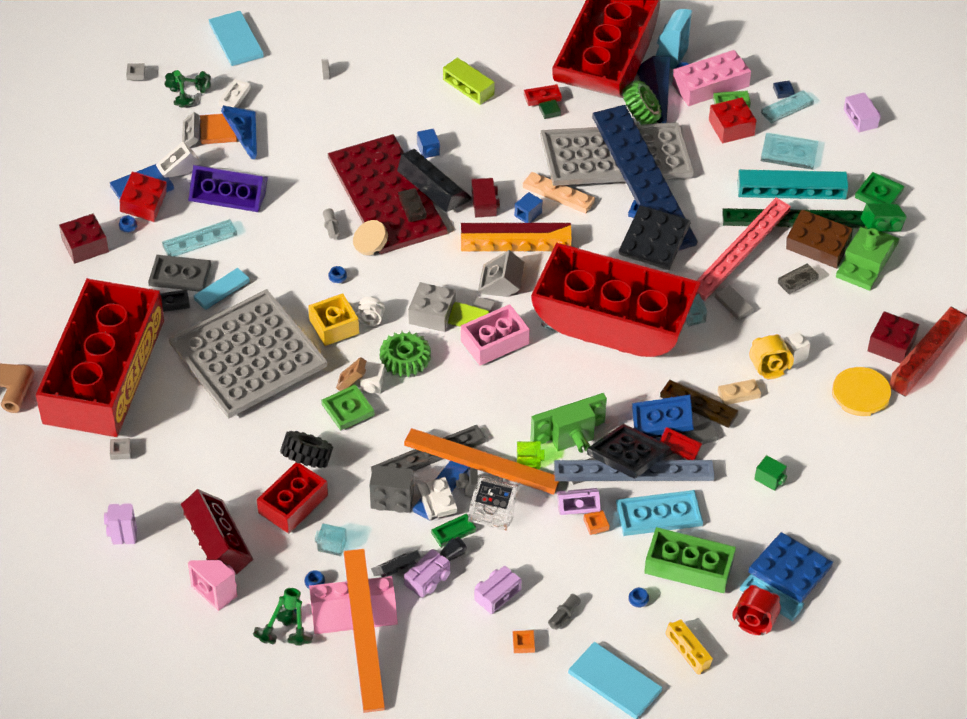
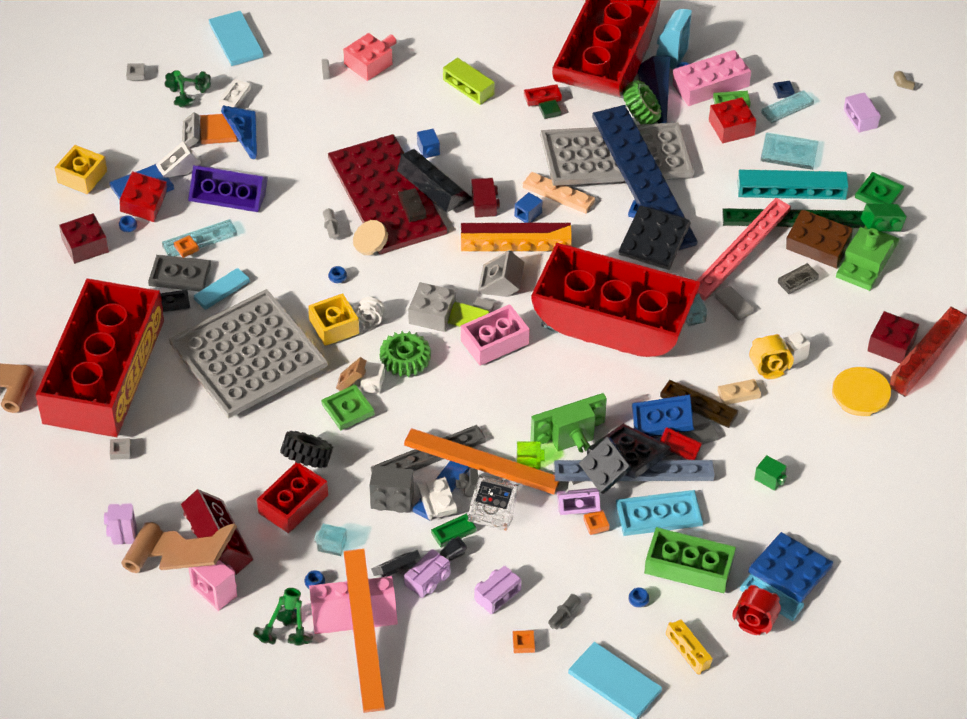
none -> yellow brick [55,145,107,194]
none -> medium nougat door [121,522,237,573]
none -> orange tile [174,235,199,258]
none -> coral brick [343,33,397,81]
none -> plate [579,437,633,494]
none -> dark tan arm [893,71,915,90]

